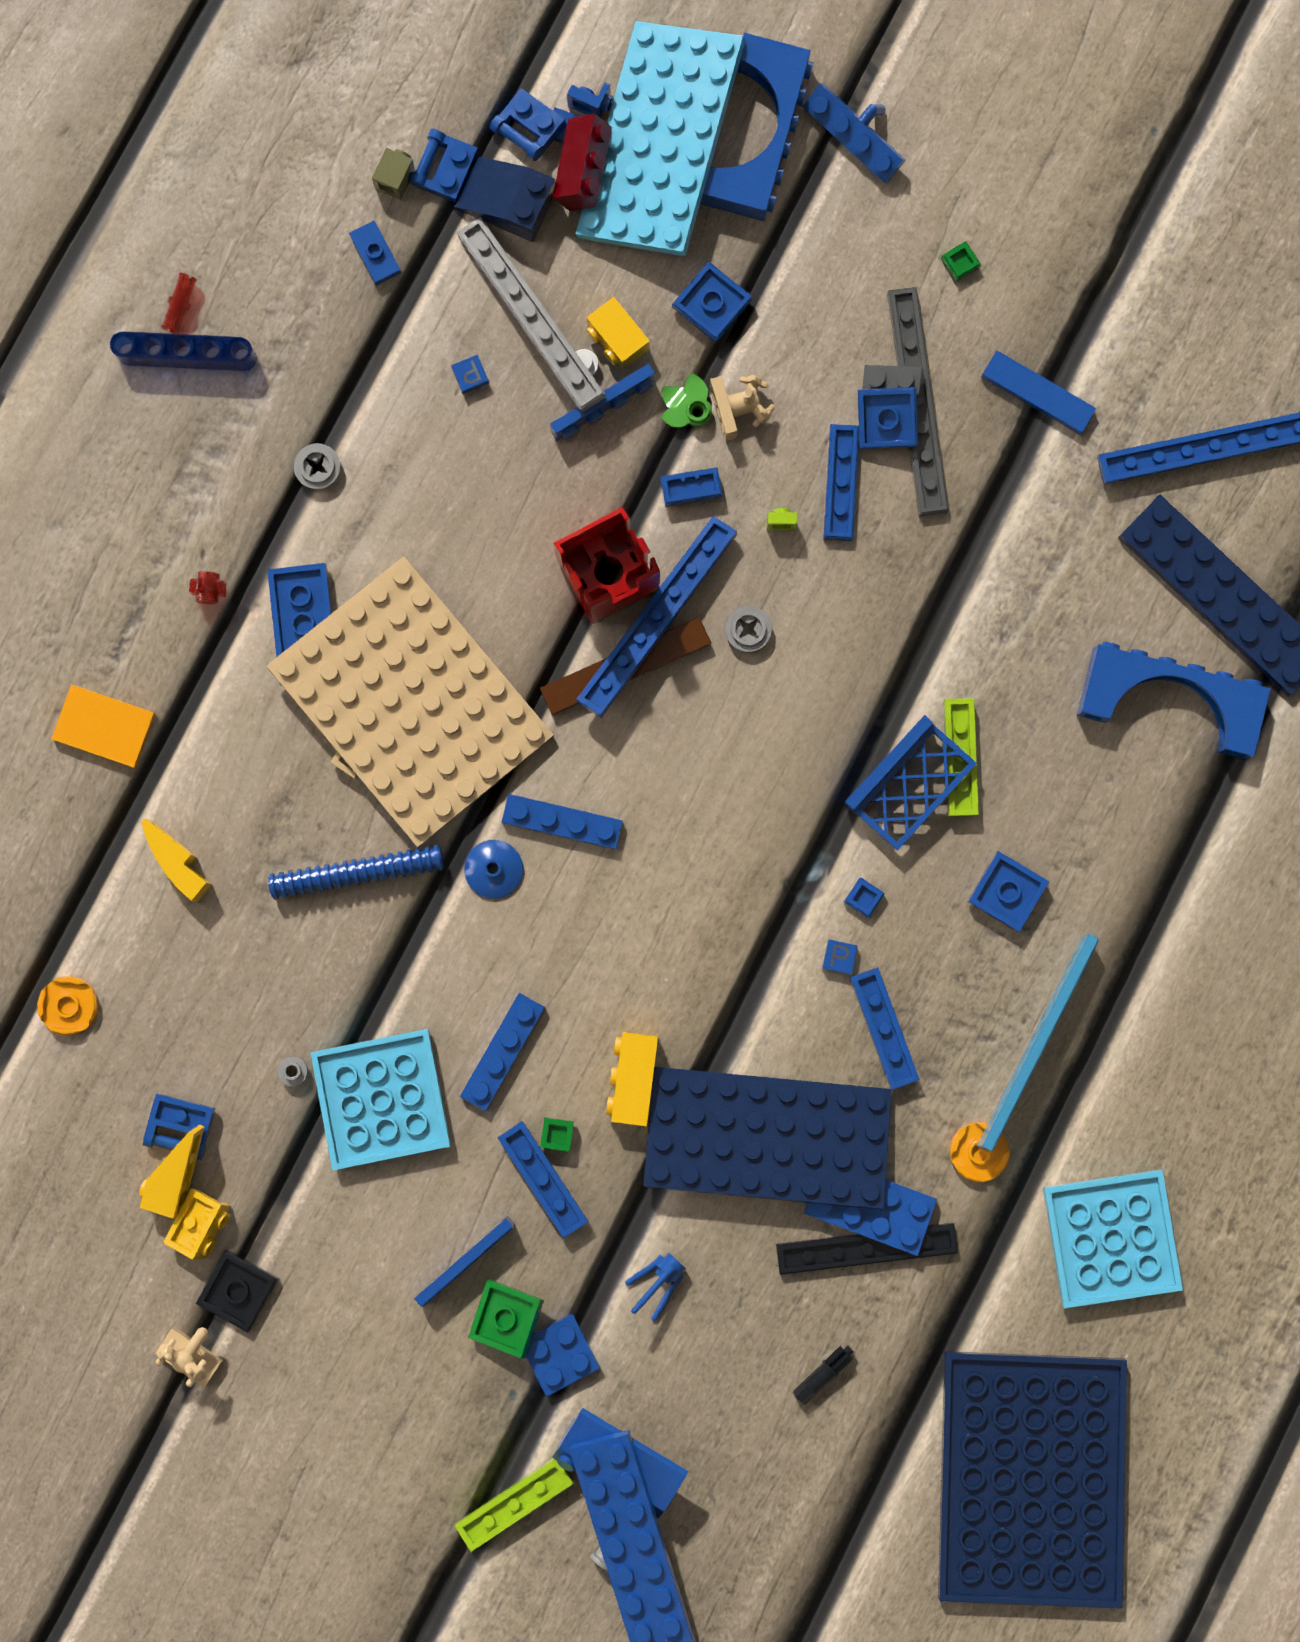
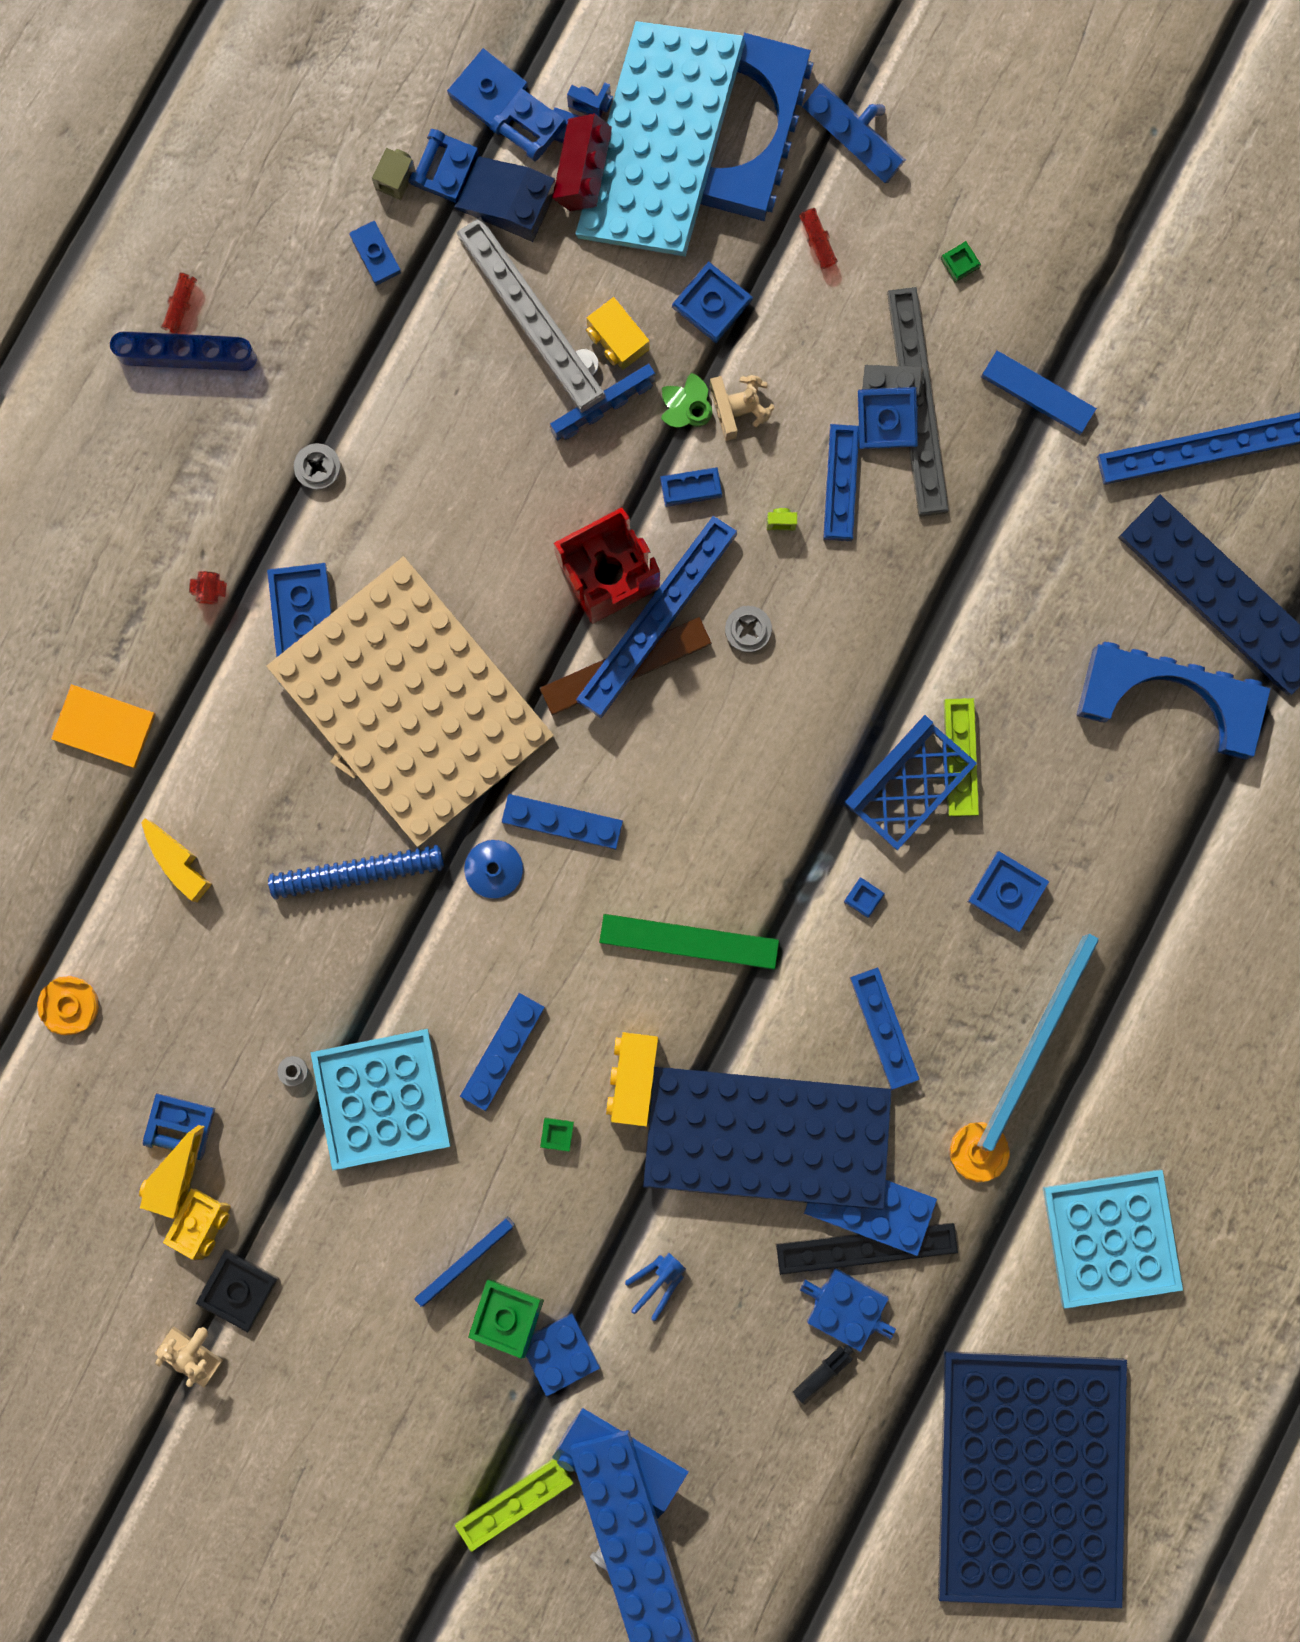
blue tile [451,354,489,394] -> none
blue plate [497,1121,589,1238] -> none
blue tile [822,939,857,975] -> none
none -> blue plate [447,48,528,127]
none -> green tile [599,914,779,969]
none -> clear red pin [799,208,838,269]
none -> blue plate [800,1268,896,1352]

